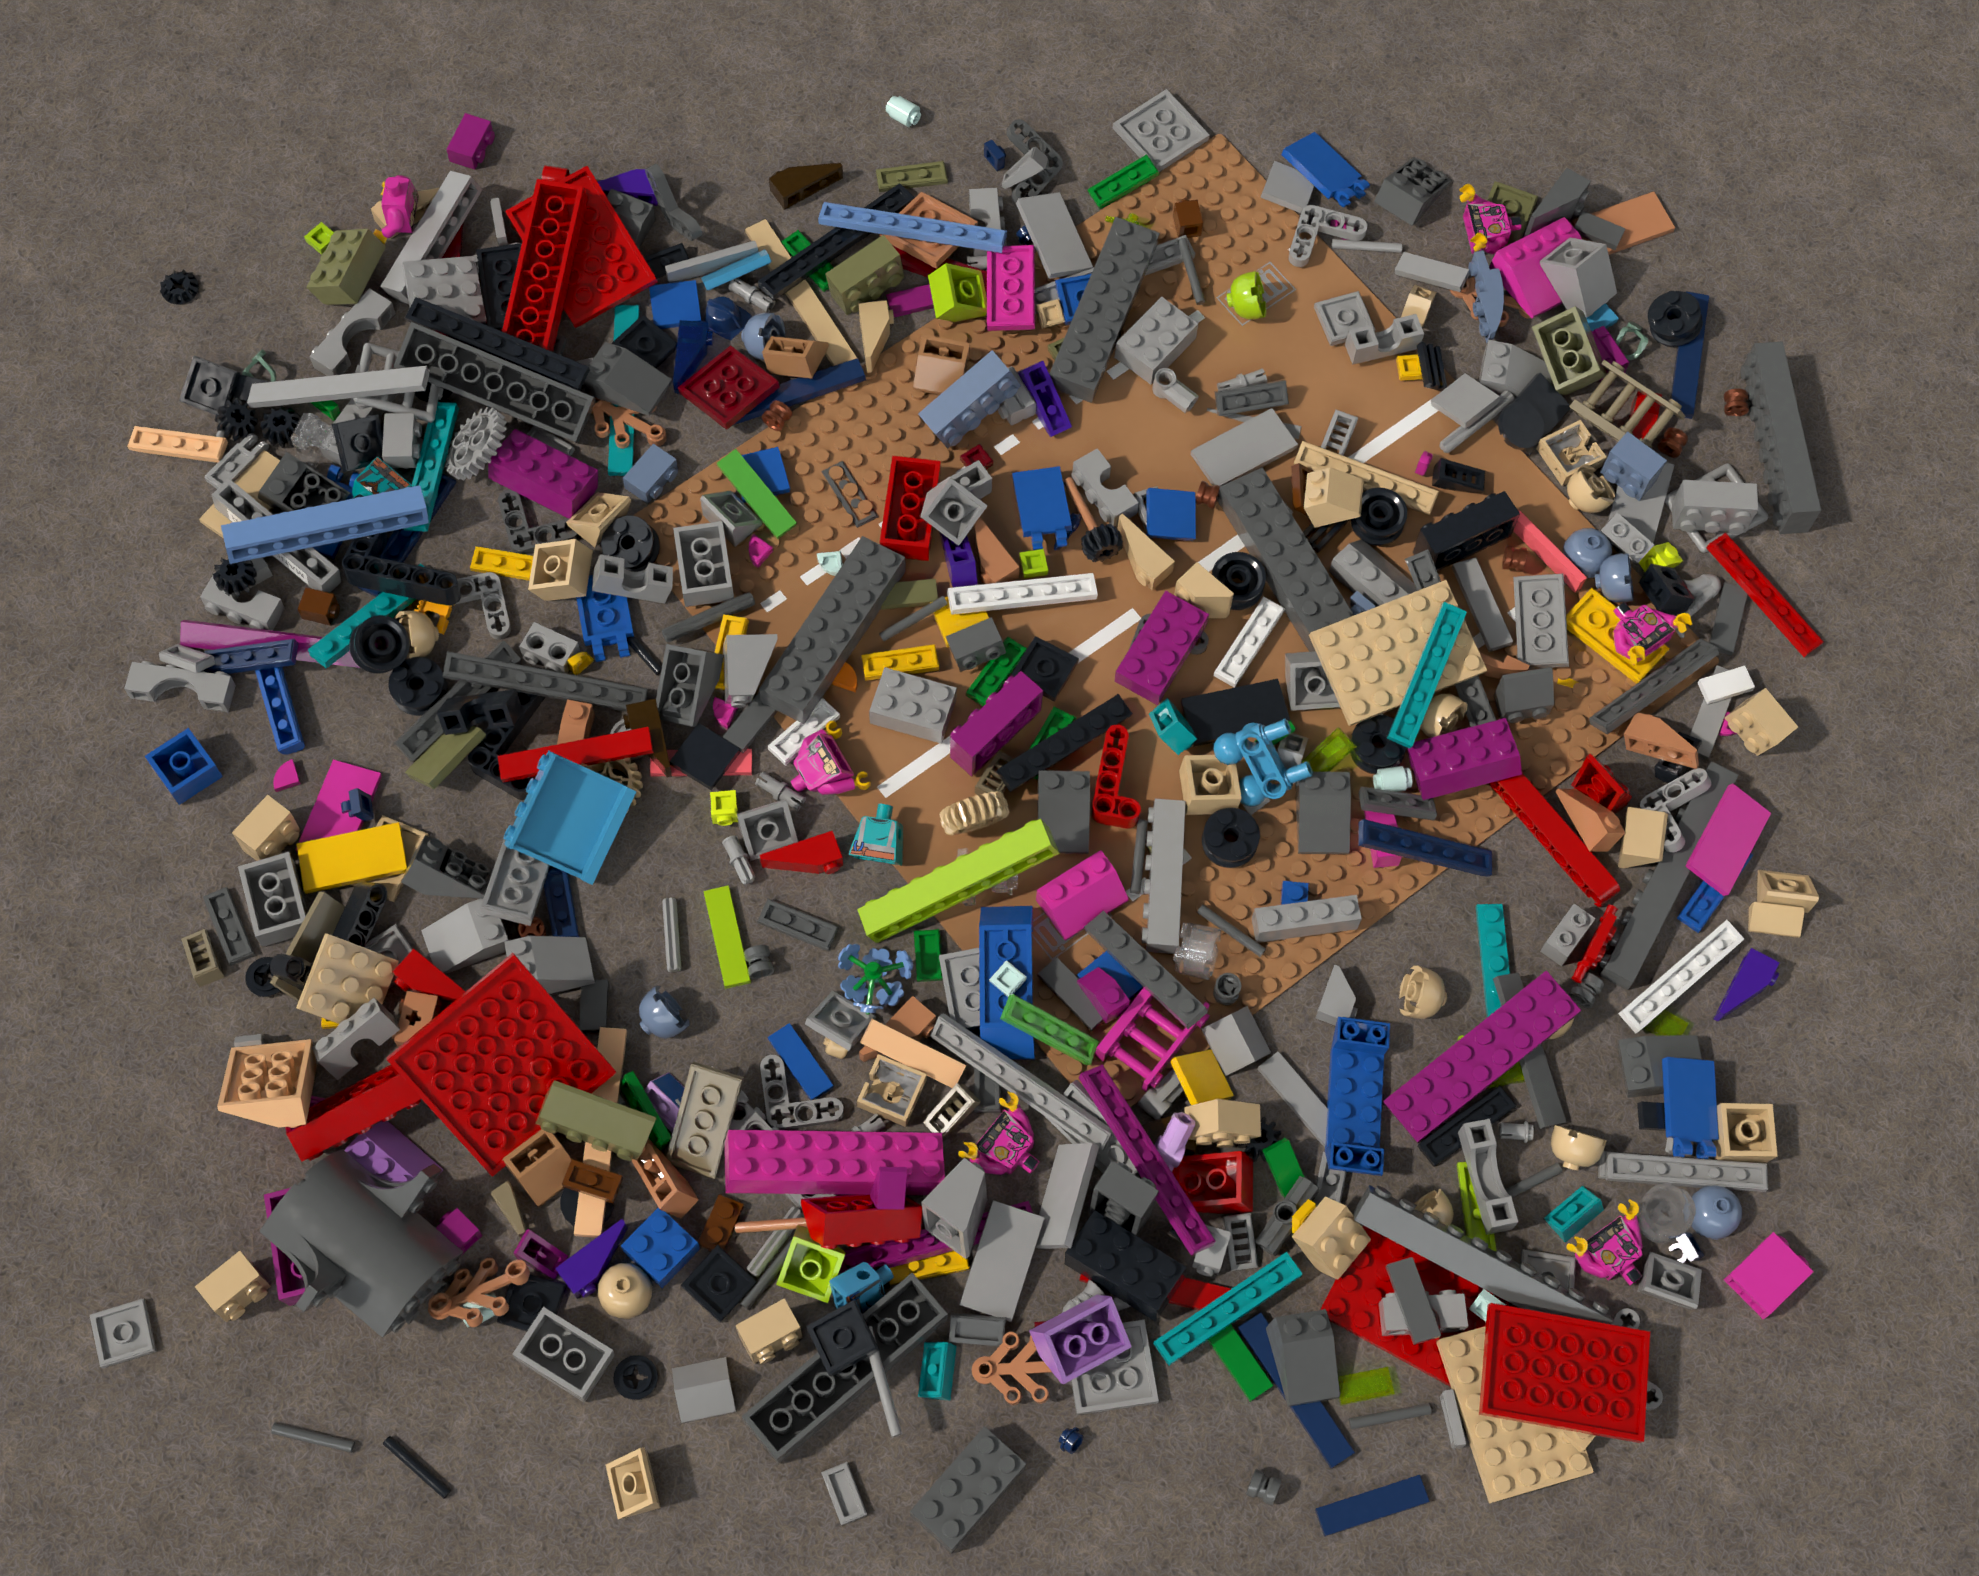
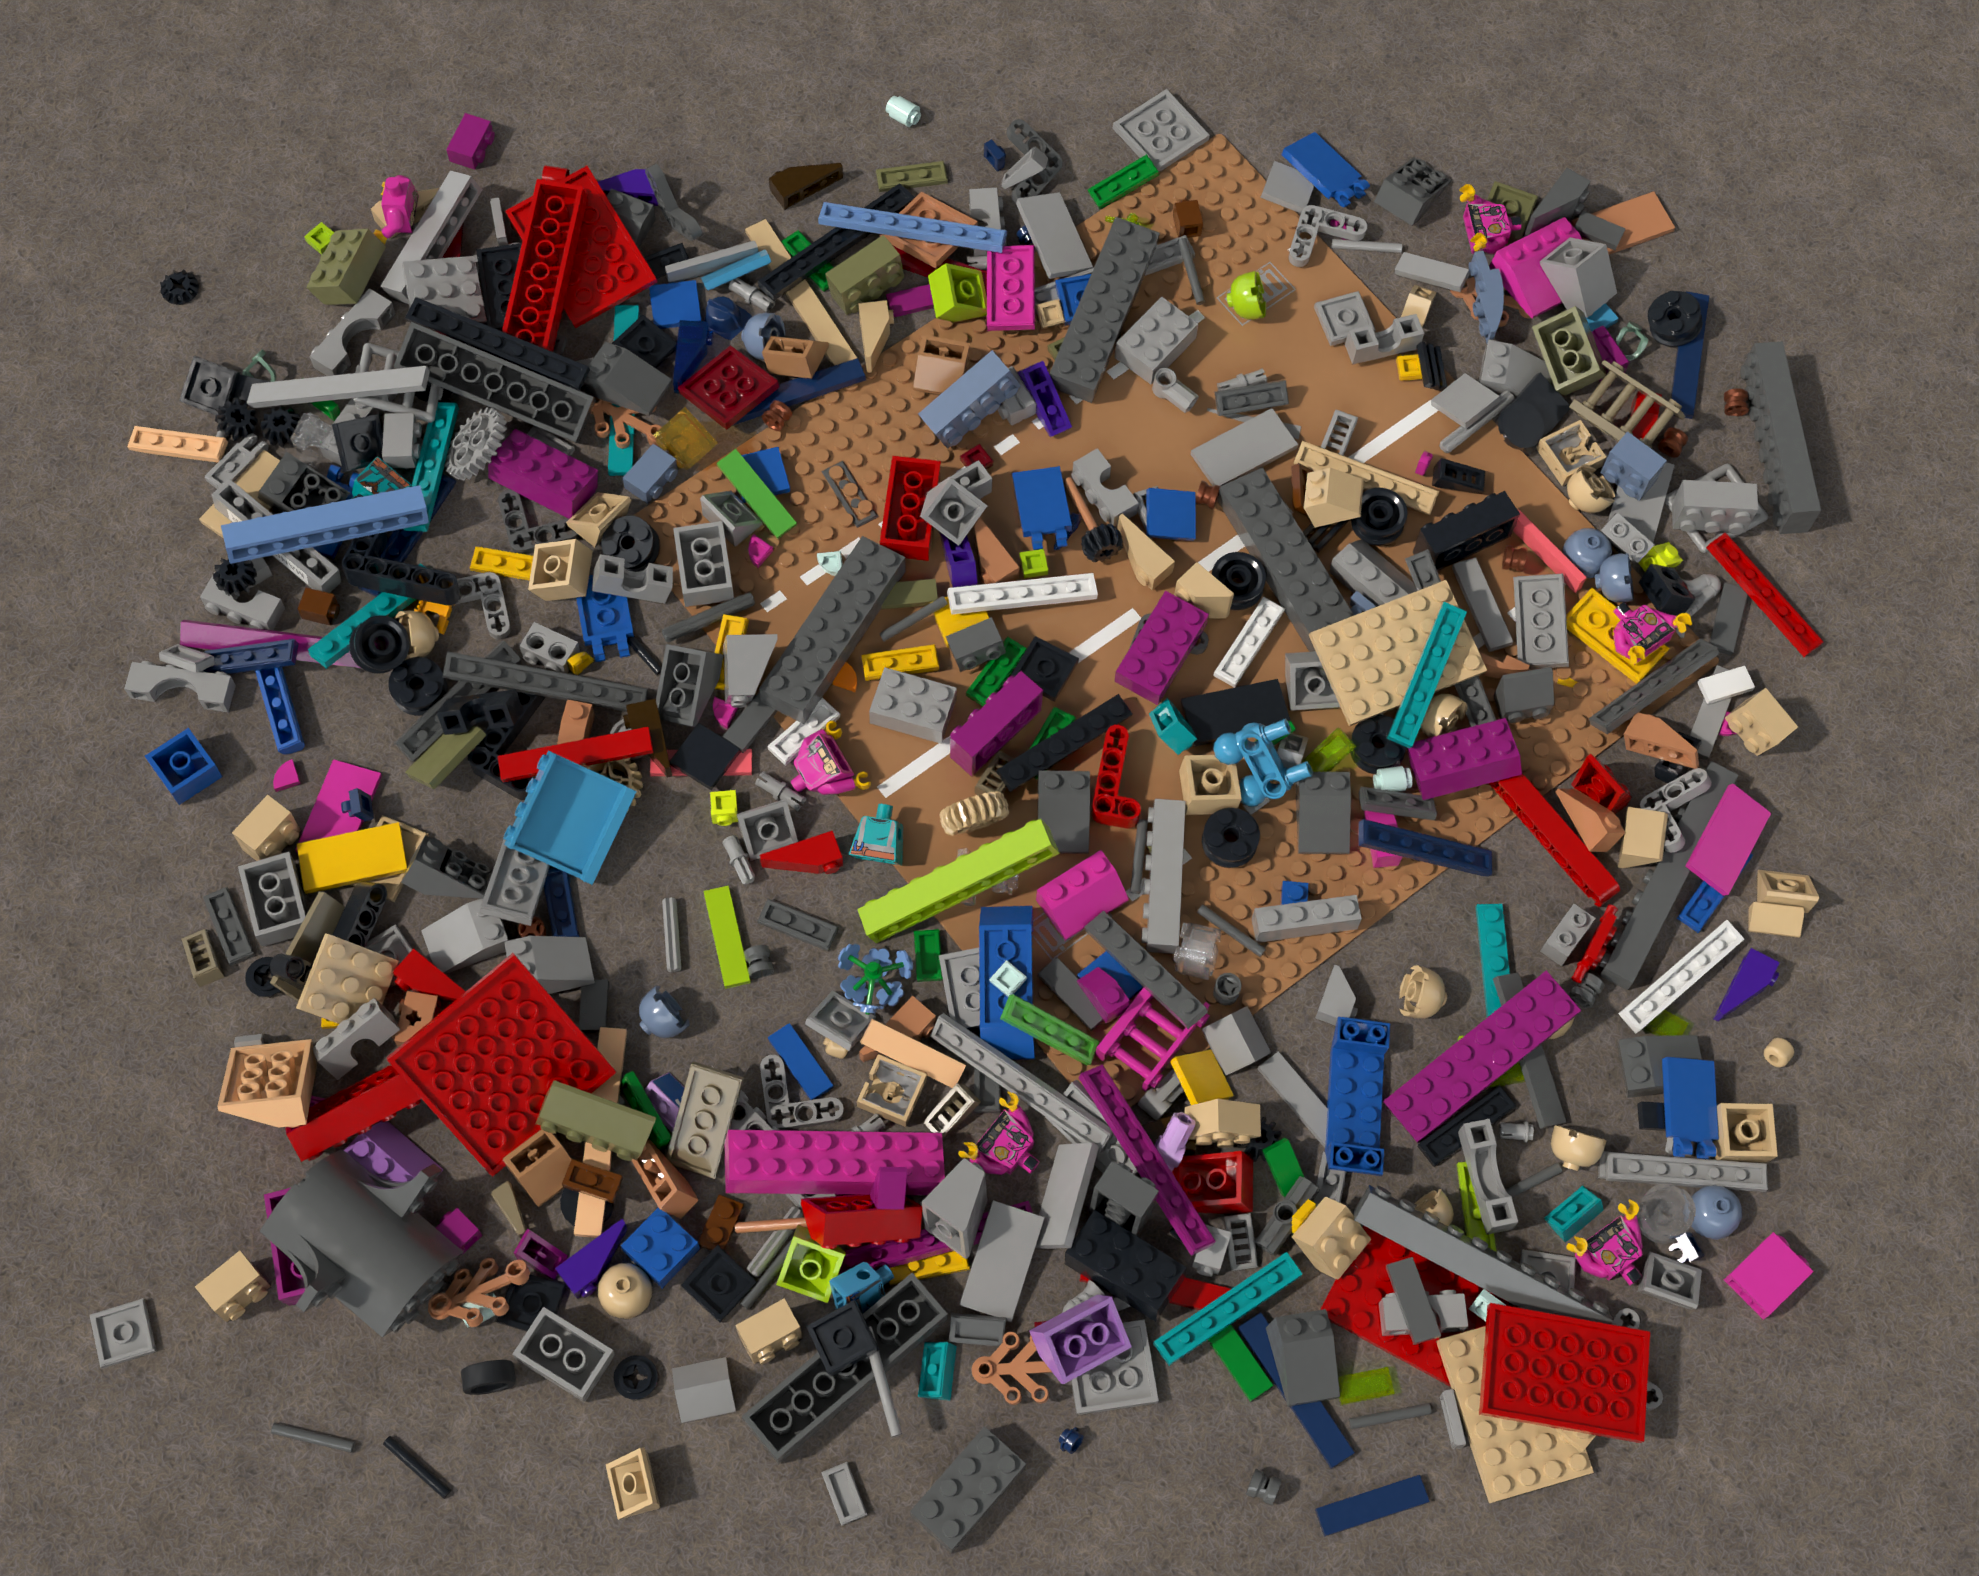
none -> black tyre [461,1360,516,1395]
none -> clear yellow slope [653,407,718,470]
none -> tan piece [1764,1038,1794,1068]

